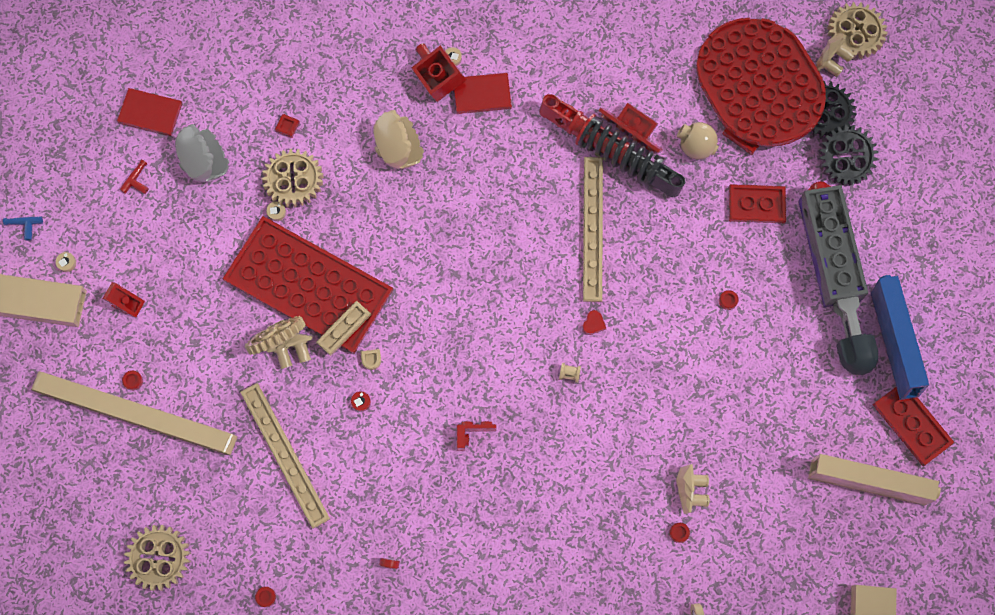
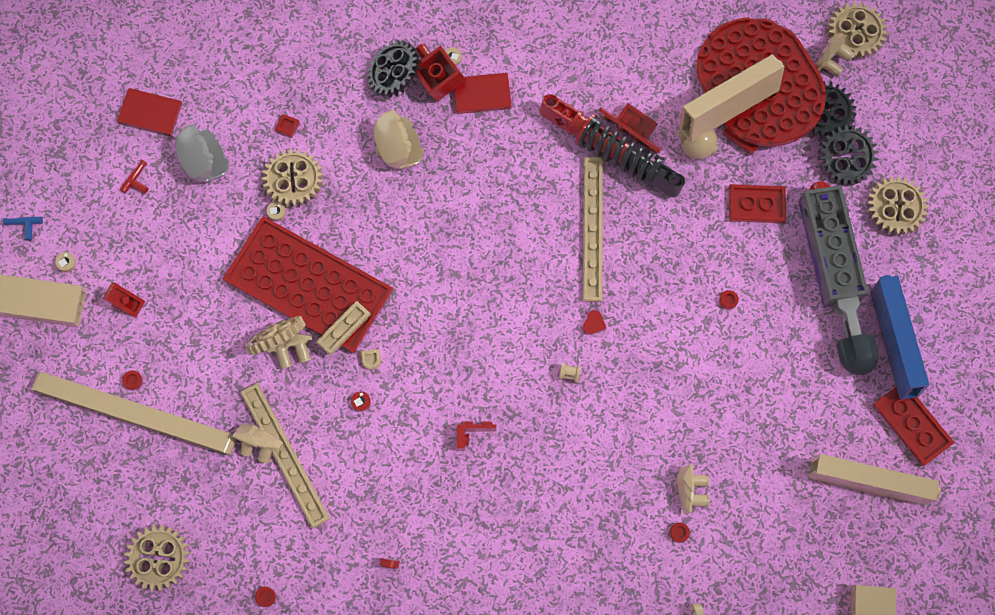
none -> tan connector [232,424,283,463]
none -> black gear [366,40,422,98]
none -> tan brick [680,55,784,142]
none -> tan gear [866,176,929,236]

